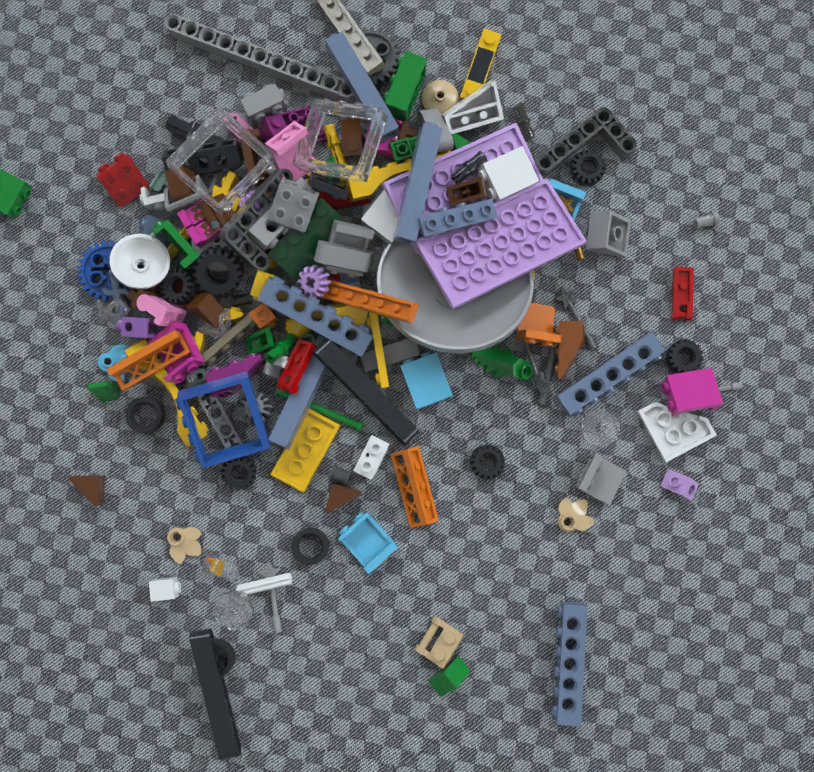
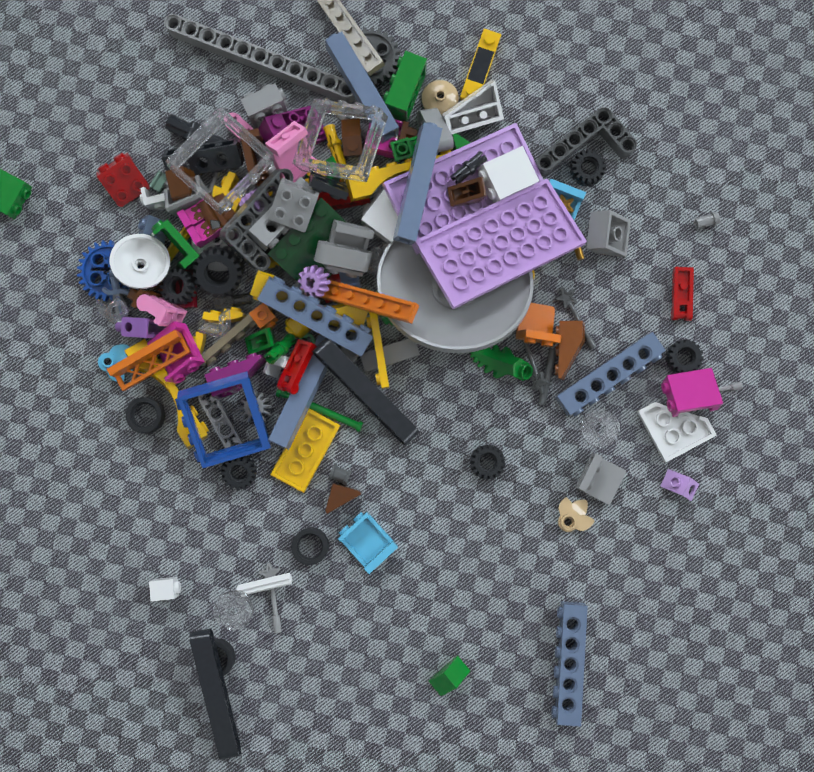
reddish brown slope [68,475,105,506] -> none
green slope [87,381,120,402] -> none
tan plate [167,527,202,564] -> none
reddish brown slope [186,293,228,328] -> none
sand green piece [186,367,207,387] -> none
clear leg [201,554,241,582] -> none
white window [353,435,390,480] -> none
orange fence [391,446,439,528] -> none
medium azure panel [400,351,453,410] -> none
tan plate [414,615,465,669] -> none
sand blue bracket [419,199,497,237] -> none
clear smoke axle [512,103,534,142] -> none

